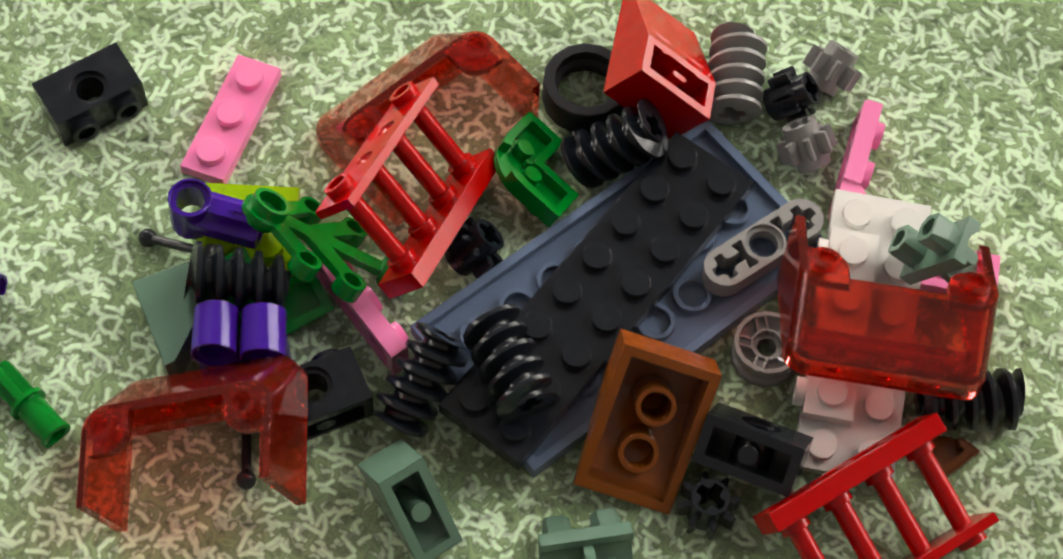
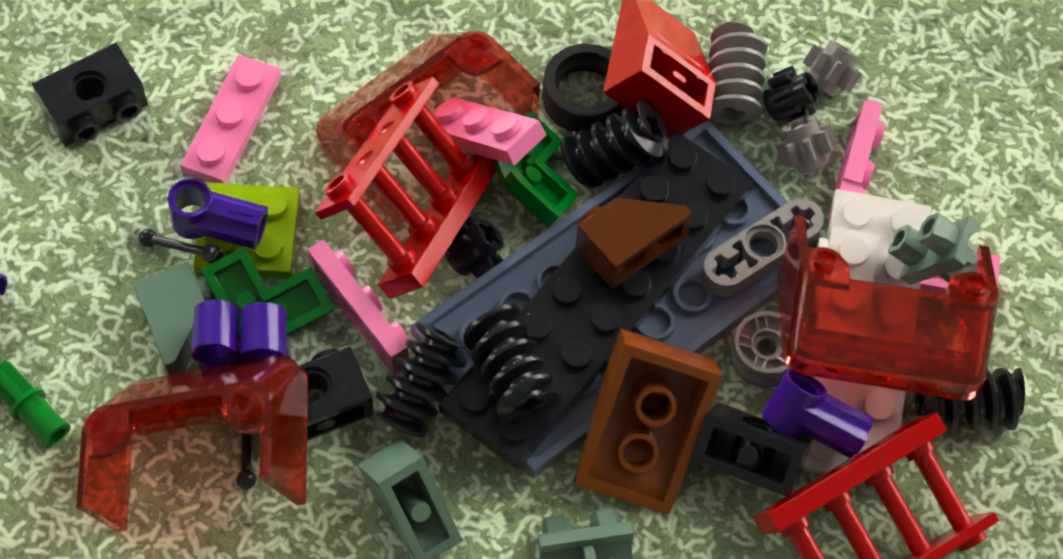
black piece [184,241,291,312] -> none
green plant [242,188,389,303] -> none
black gear [675,471,741,540] -> none
reddish brown tile [932,436,980,478] -> none
none -> bright pink plate [433,97,547,166]
none -> reddish brown slope [575,198,693,289]
none -> dark purple piece [762,368,873,459]

